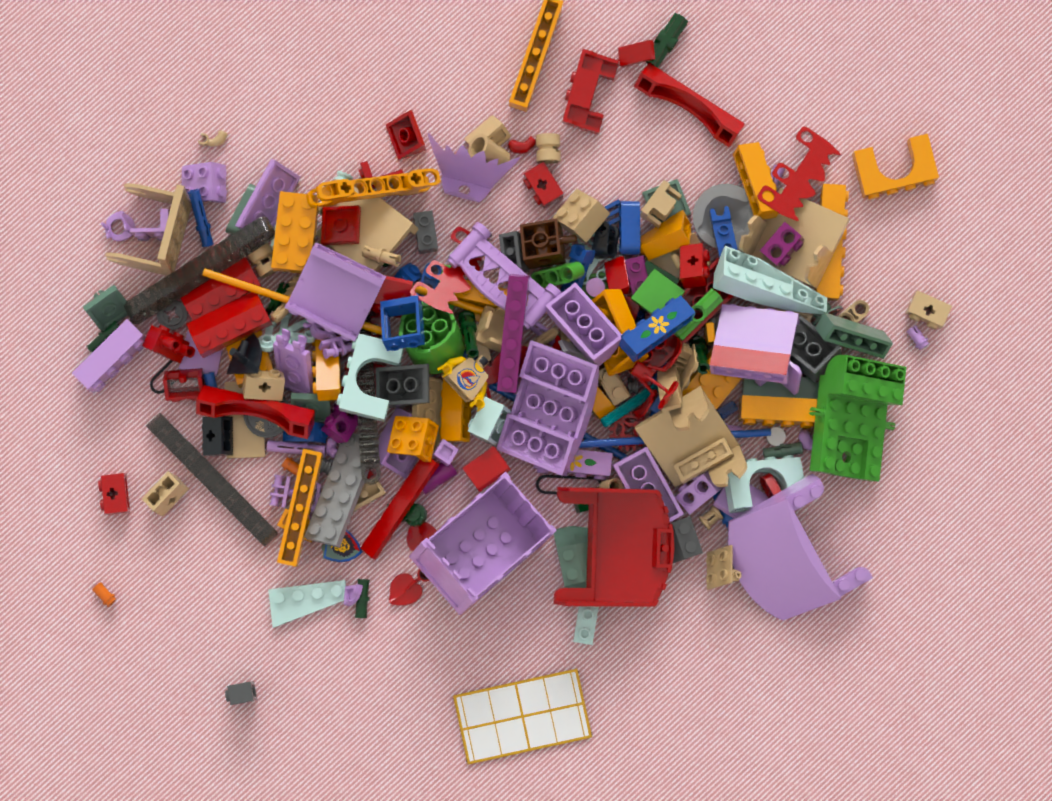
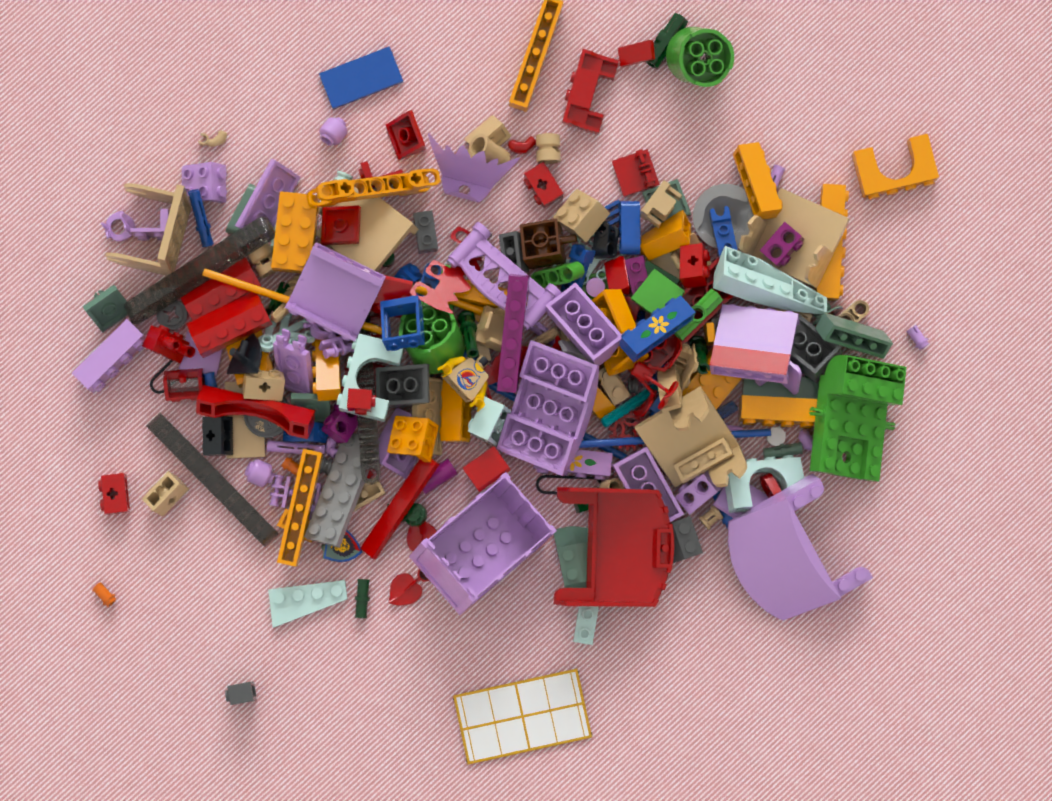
dark green pin [86,320,120,352] -> none
lavender tile [344,584,363,606] -> none
tan pin [362,245,401,267] -> none
lavender tile [432,439,459,466] -> none
red arch [633,63,745,148] -> none
tan hinge [706,545,742,590] -> none
red piece [757,126,841,221] -> none
tan brick [905,290,952,330] -> none
none -> lavender head [244,459,275,487]
none -> blue tile [319,46,403,109]
none -> lavender head [319,117,348,146]
none -> red brick [347,388,376,415]
none -> red hinge [612,149,660,196]
none -> bright green brick [666,27,734,87]

